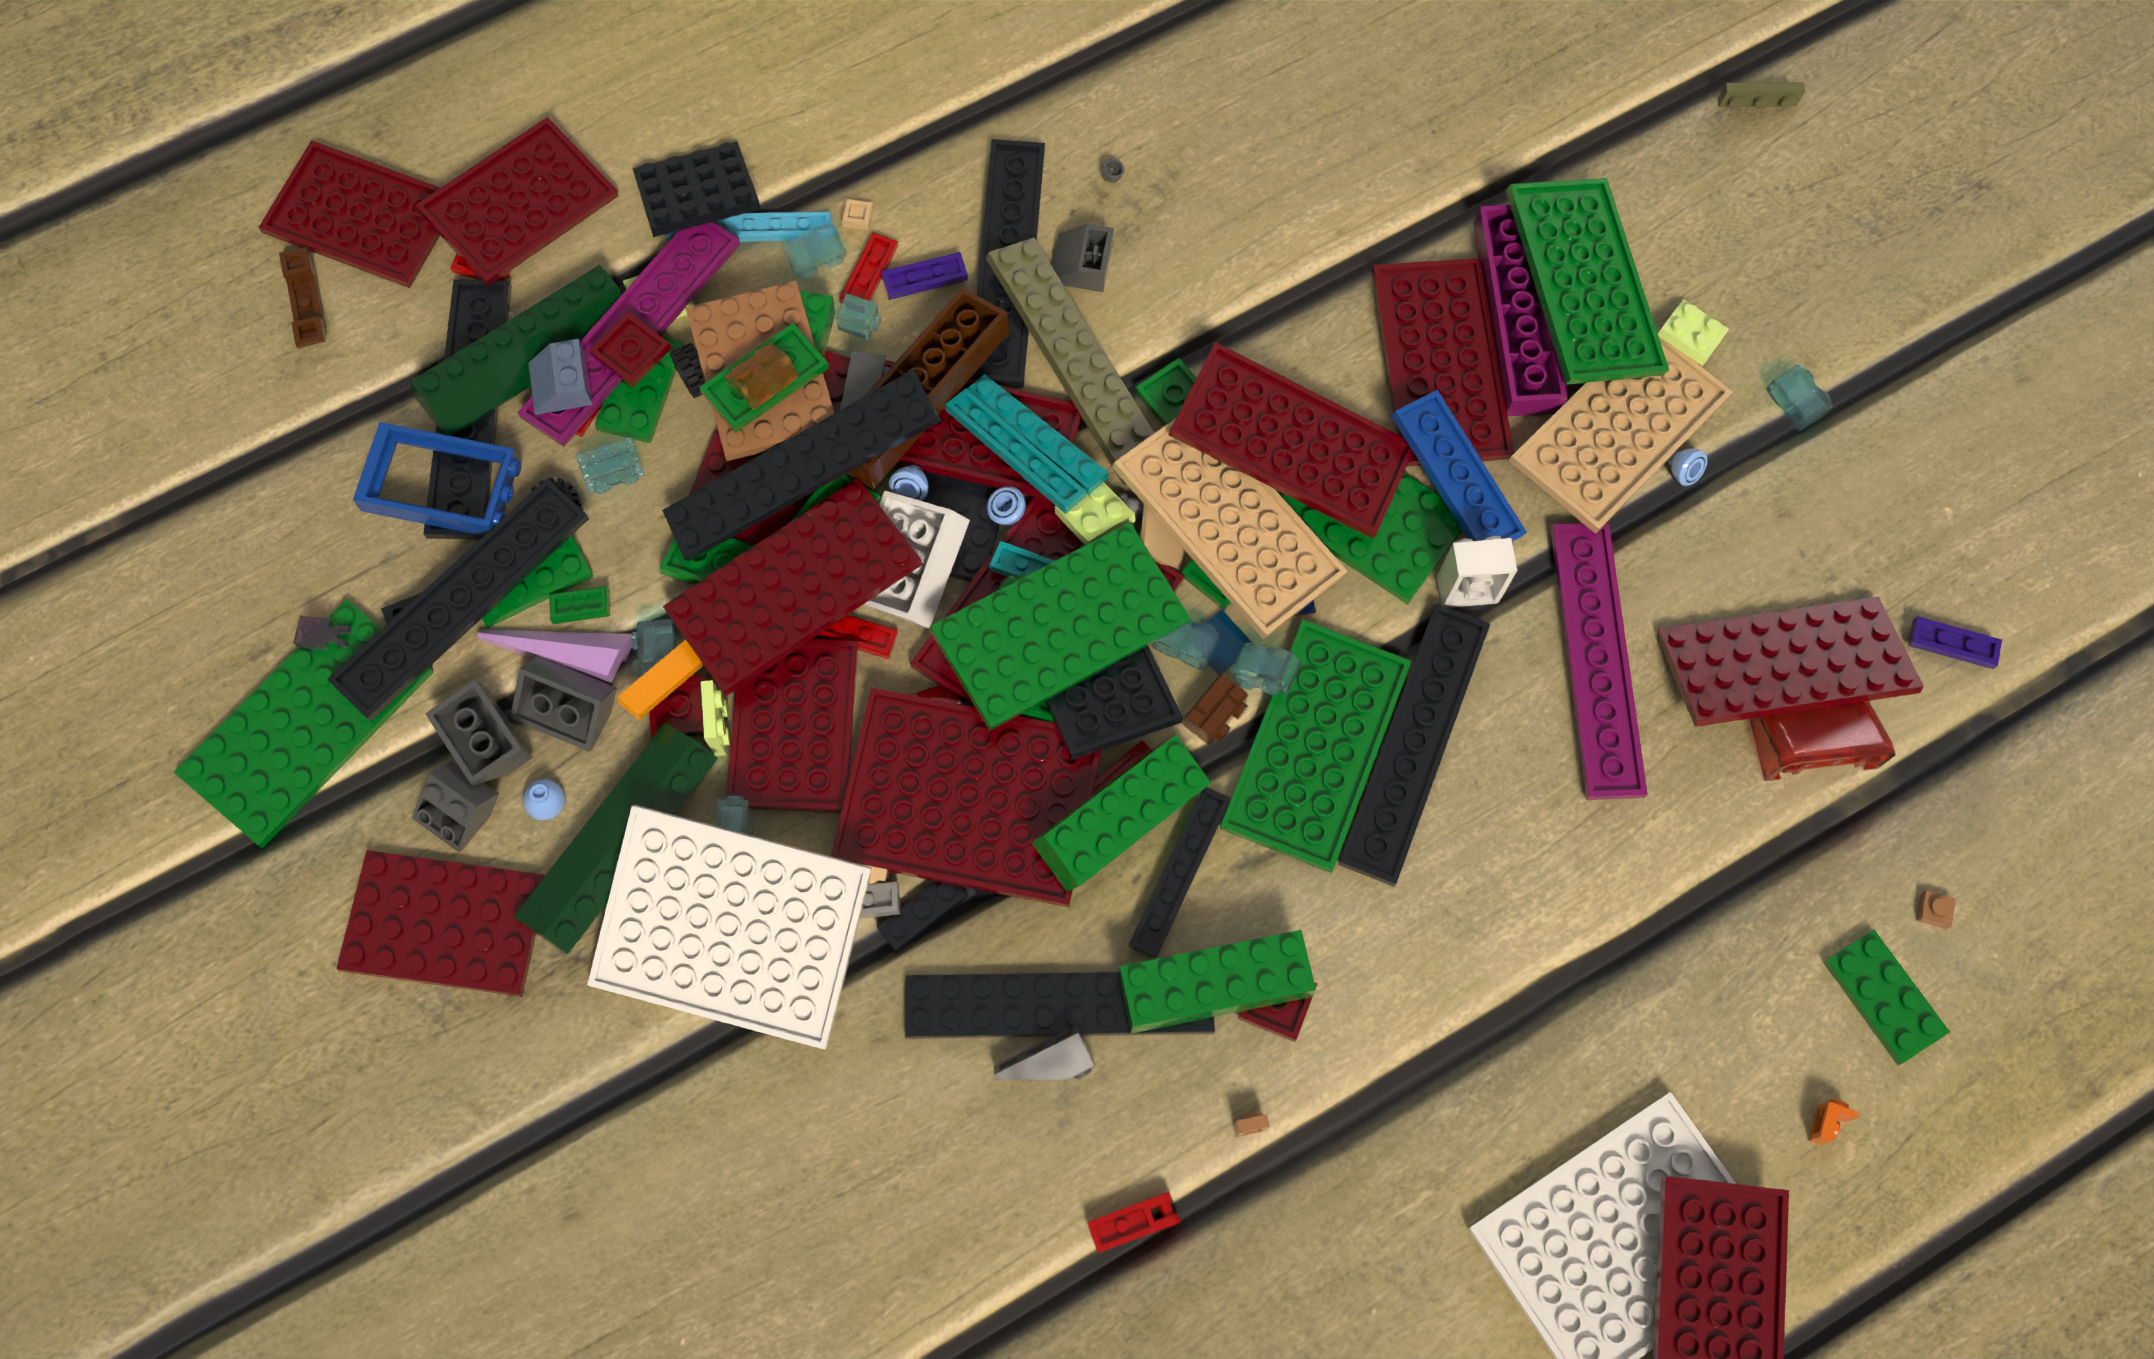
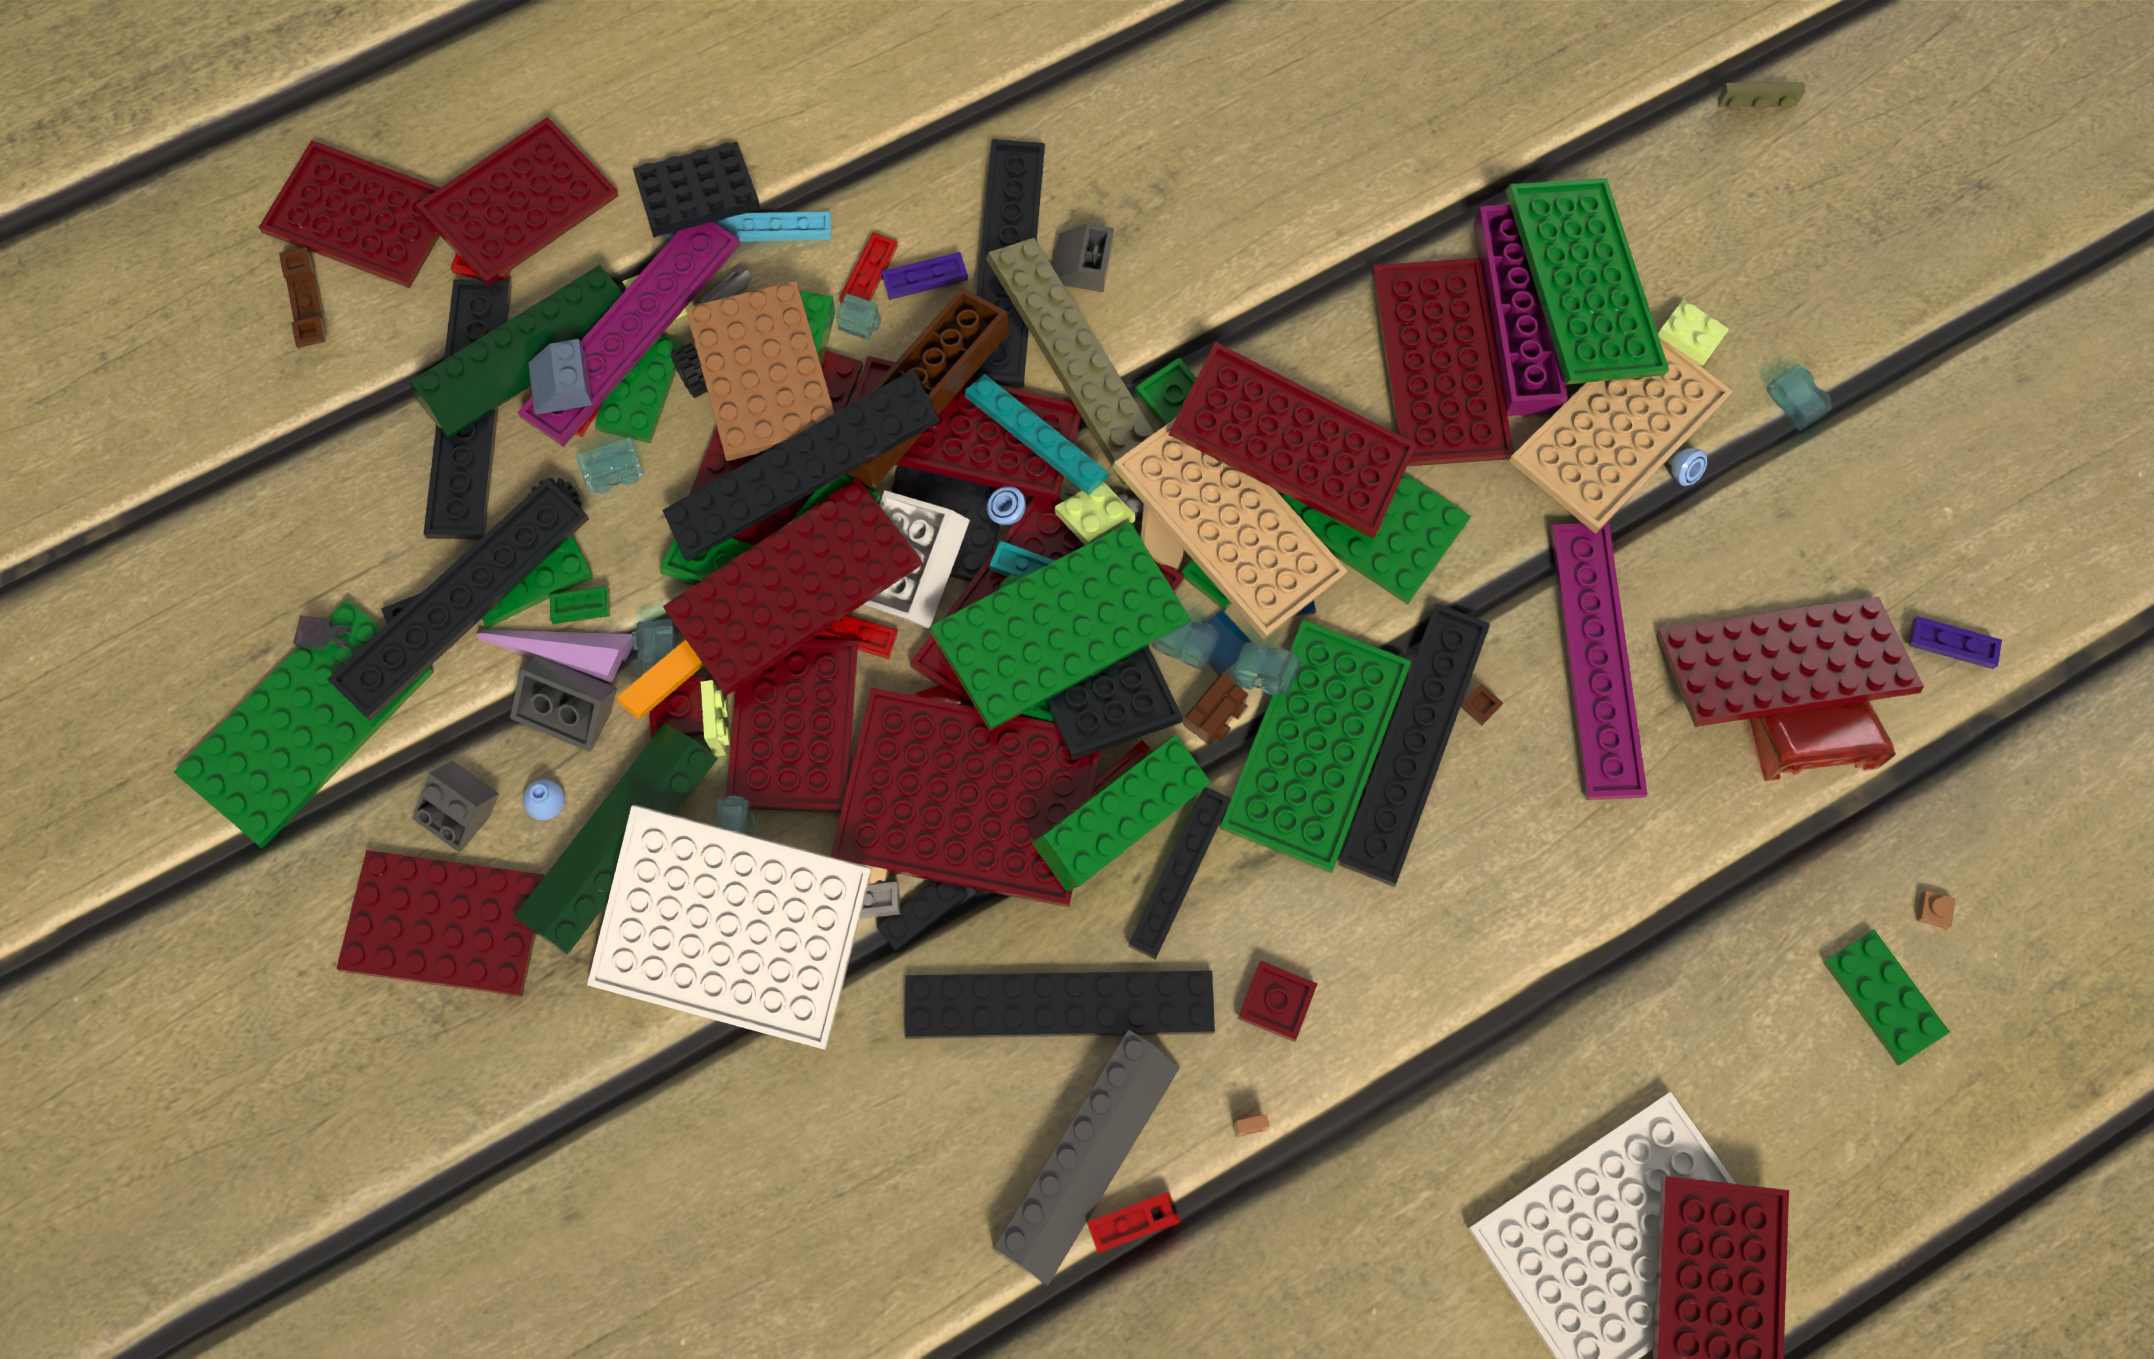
blue door [353,422,521,536] -> none
dark grey slope [425,679,533,785] -> none
dark red plate [589,312,672,387] -> none
green plate [699,323,829,433] -> none
clear orange bracket [725,343,798,410] -> none
clear light blue brick [782,222,847,279] -> none
dark grey slope [840,351,891,410] -> none
tan tile [841,199,874,231] -> none
light blue brick [889,465,928,501] -> none
teal plate [946,388,1086,514] -> none
slope [994,1025,1095,1080] -> none
dark grey hinge [1102,159,1125,183] -> none
green brick [1118,930,1316,1034] -> none
blue plate [1391,390,1527,542] -> none
white brick [1437,536,1517,608] -> none
orange bracket [1809,1099,1858,1145] -> none
none -> light grey plate [696,267,753,304]
none -> dark grey slope [994,1030,1180,1286]
none -> reddish brown plate [1461,684,1503,726]

